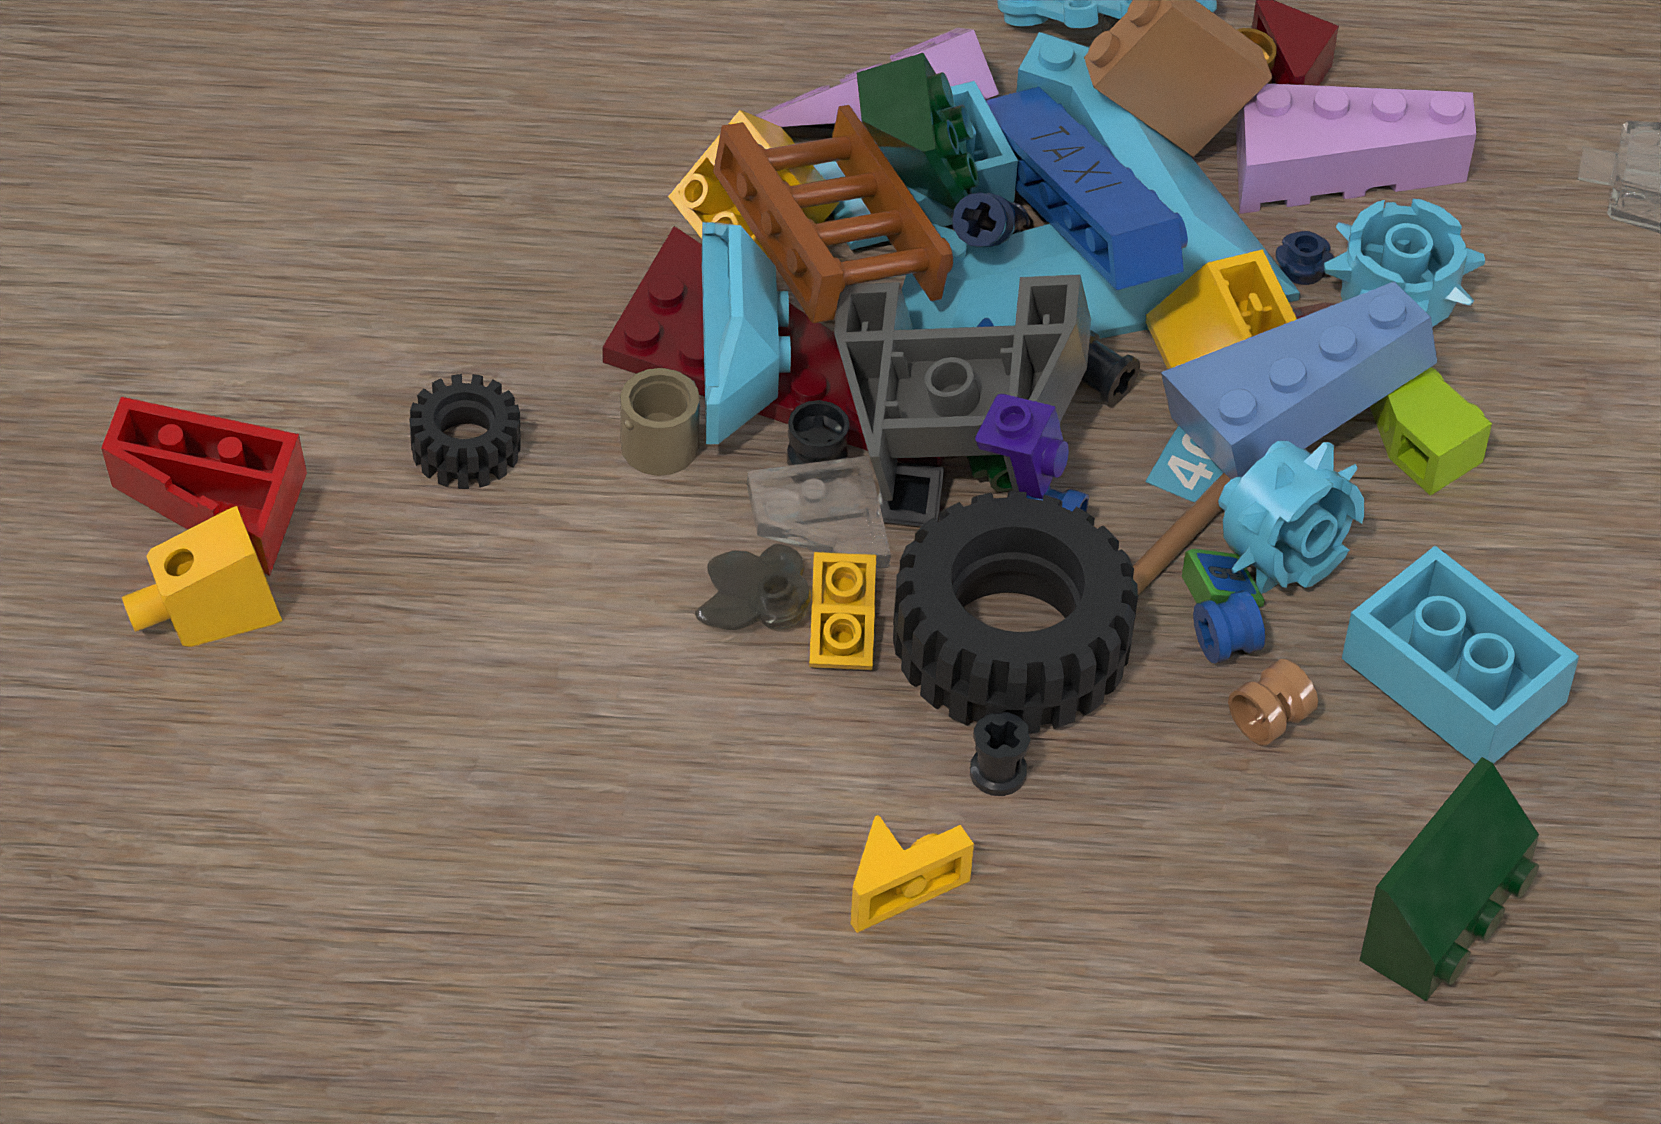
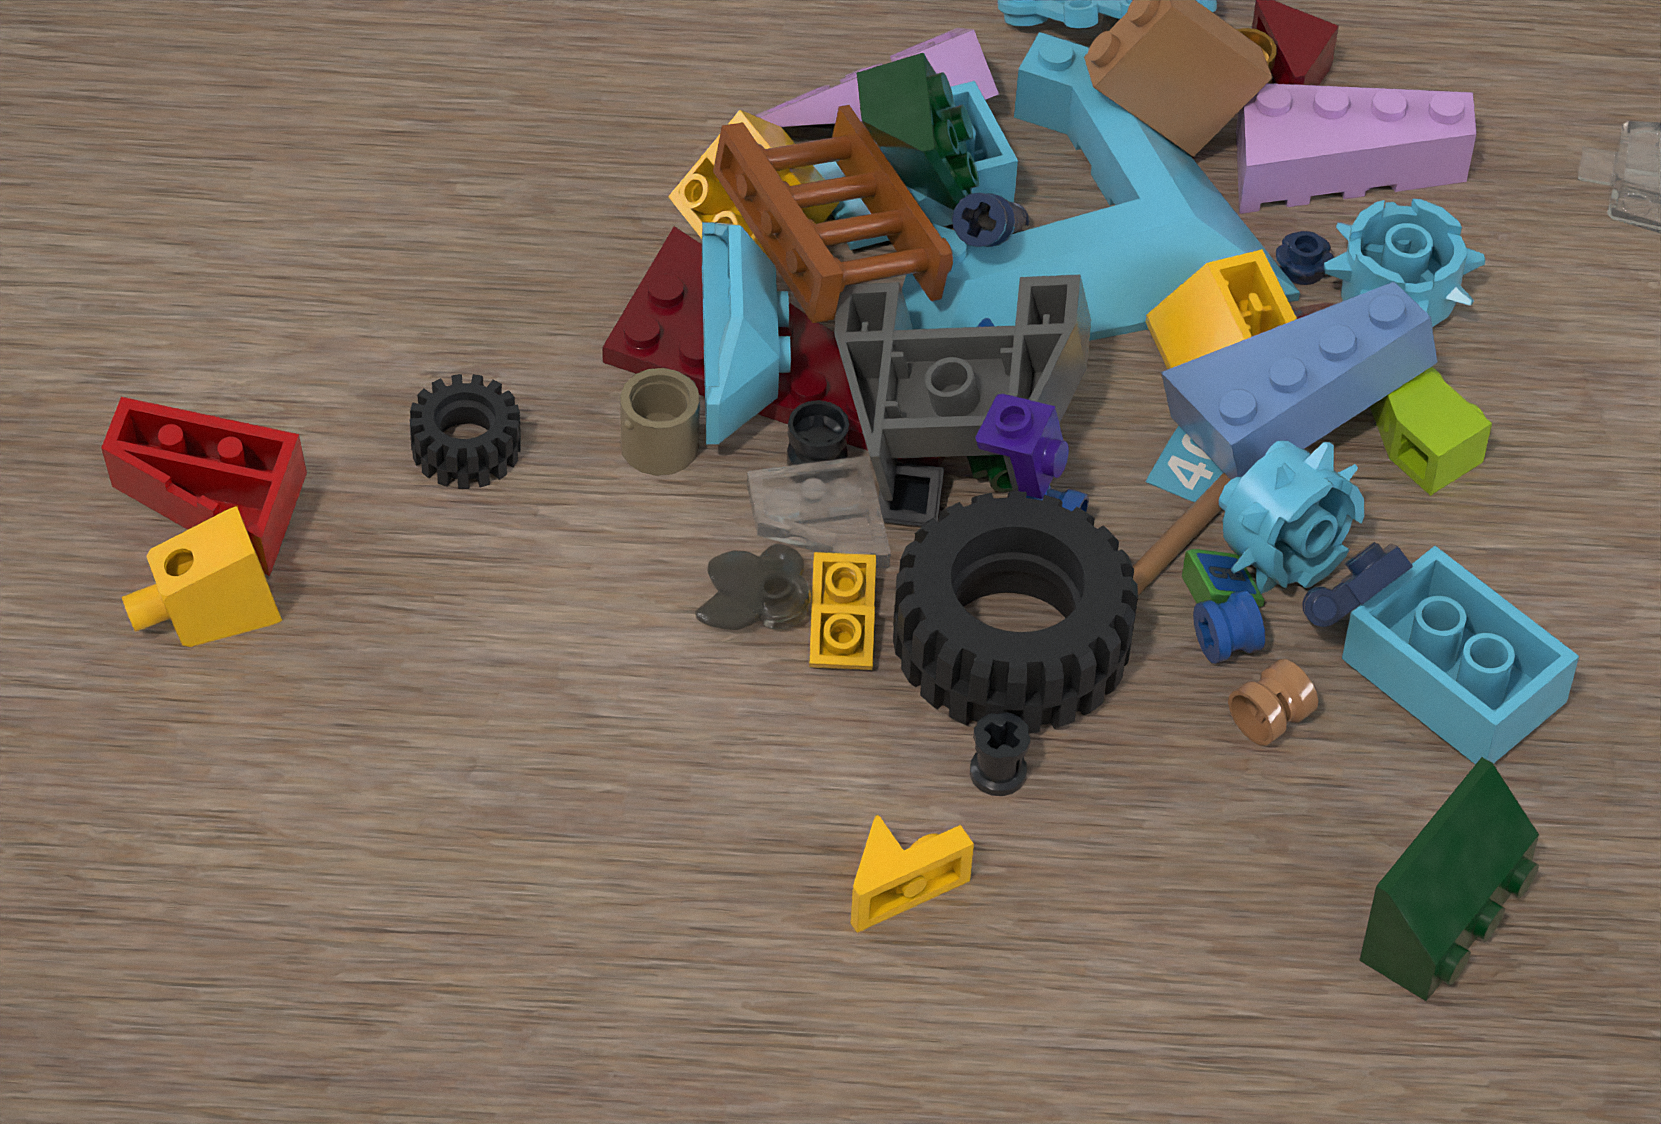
blue brick [986,86,1188,290] -> none
black bush [1081,330,1140,406] -> none
none -> dark blue plate [1302,542,1413,627]

